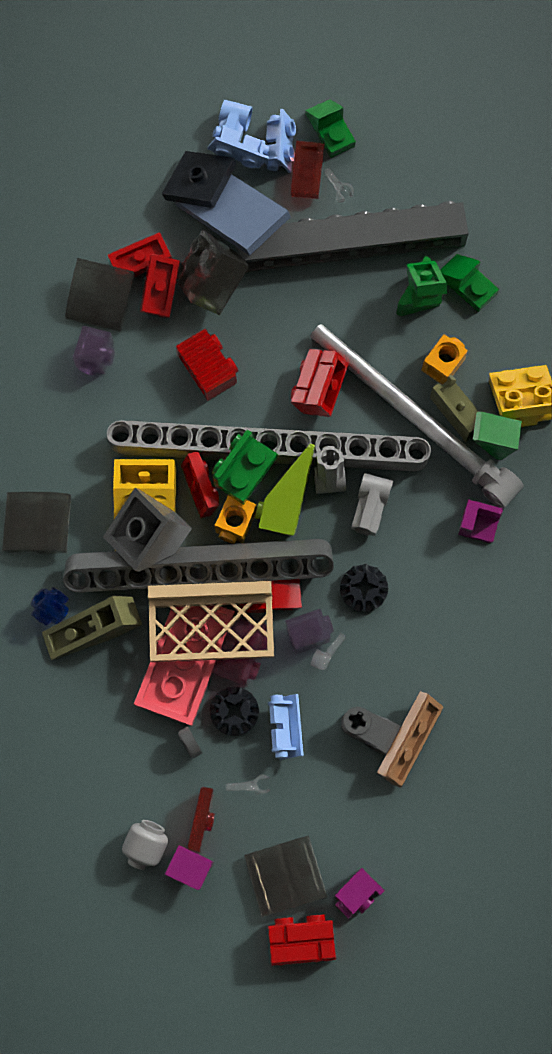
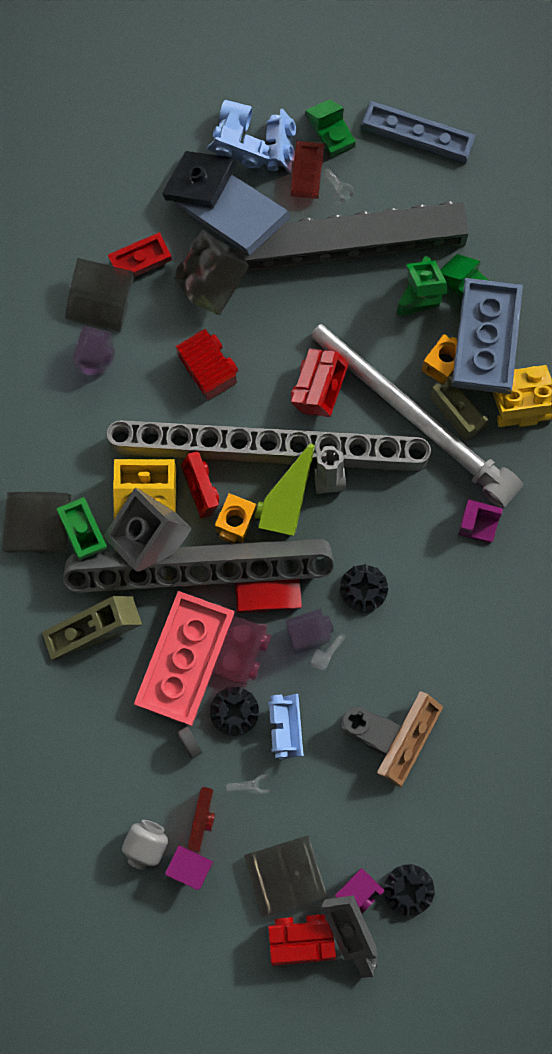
clear blue gear [31,587,69,626] -> none
red plate [140,254,180,318] -> none
tan fence [148,581,274,662] -> none
green bracket [212,429,278,505] -> none
light grey piece [351,473,393,536] -> none
green slope [473,412,522,460] -> none
none -> green slope [56,497,108,560]
none -> dark grey hinge [321,895,378,978]
none -> sand blue tile [361,101,476,164]
none -> black gear [384,864,435,916]
none -> sand blue tile [452,278,523,394]

